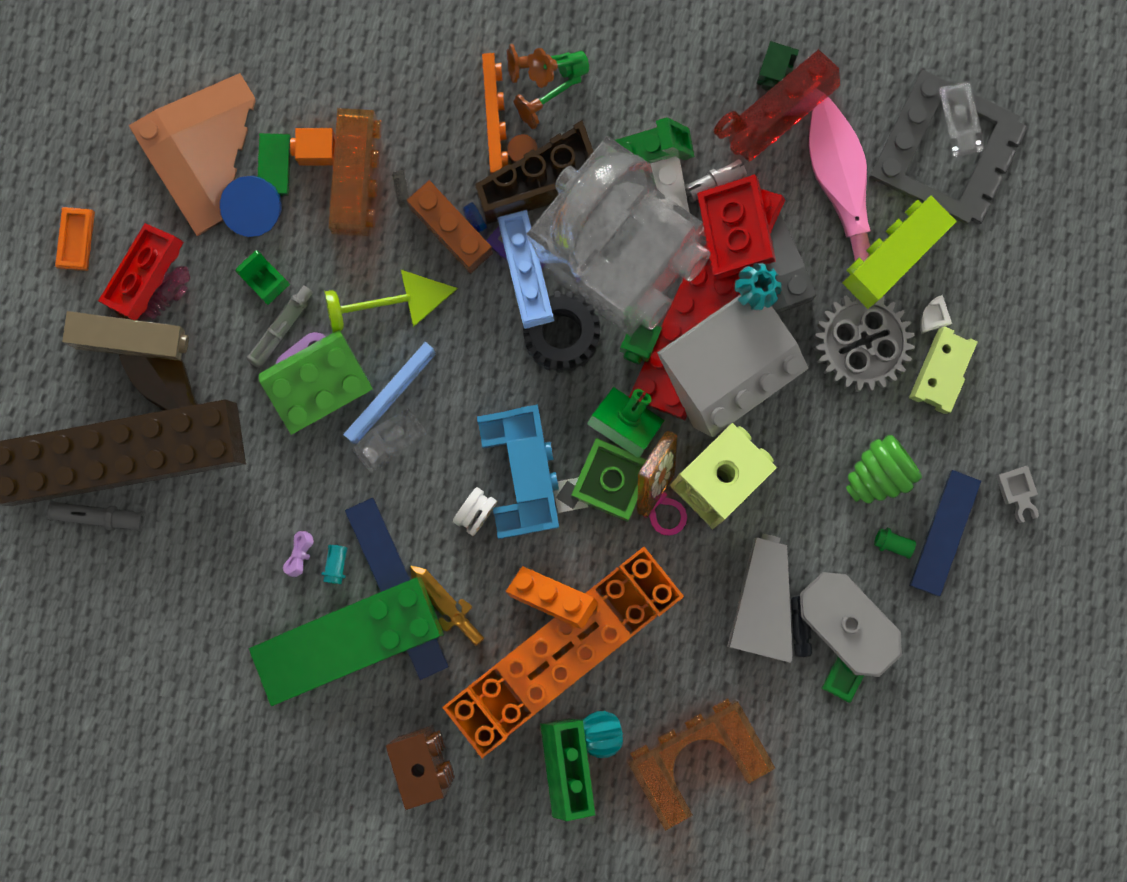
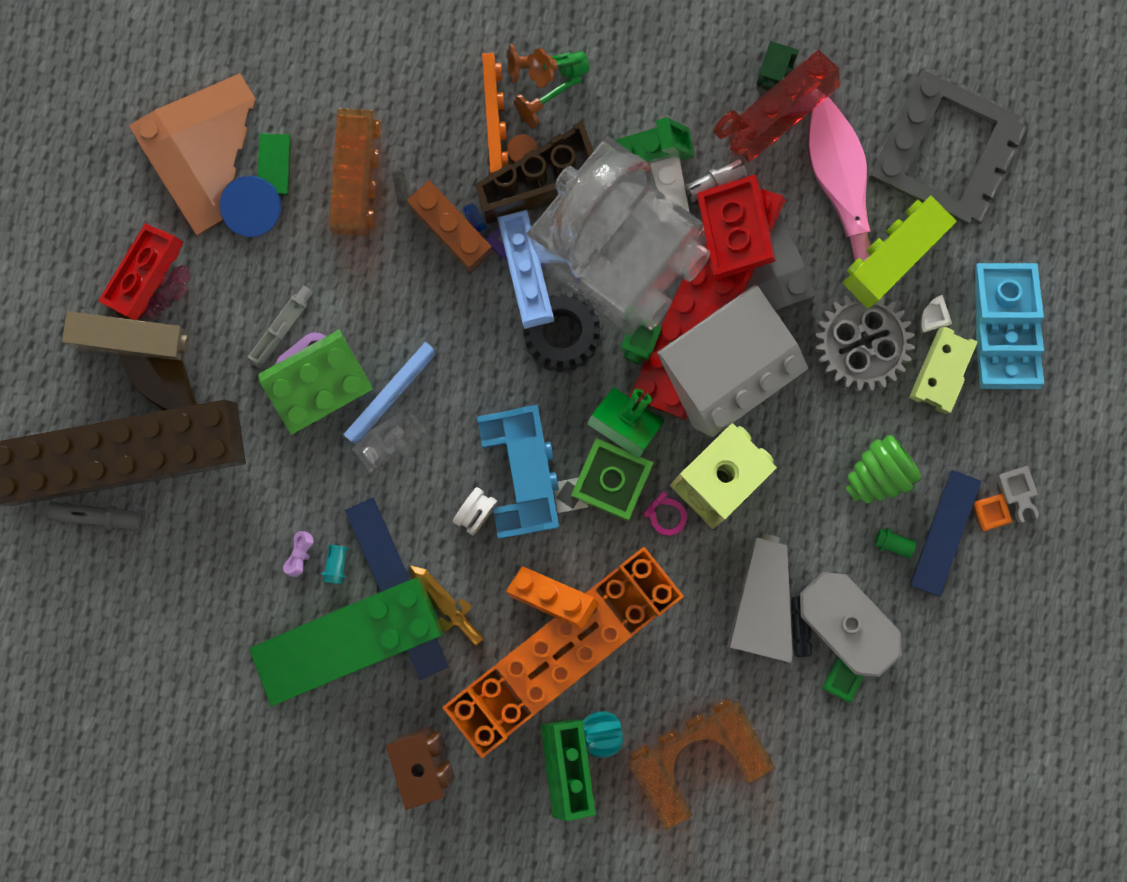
orange tile [55,207,95,271] -> none
green bracket [235,250,290,305] -> none
orange brick [290,128,336,166] -> none
lime piece [324,270,458,333] -> none
clear orange tile [637,430,677,517] -> none
teal piece [735,263,782,310] -> none
clear slope [939,81,984,158] -> none
none -> orange tile [973,493,1013,532]
none -> medium azure slope [975,263,1044,389]

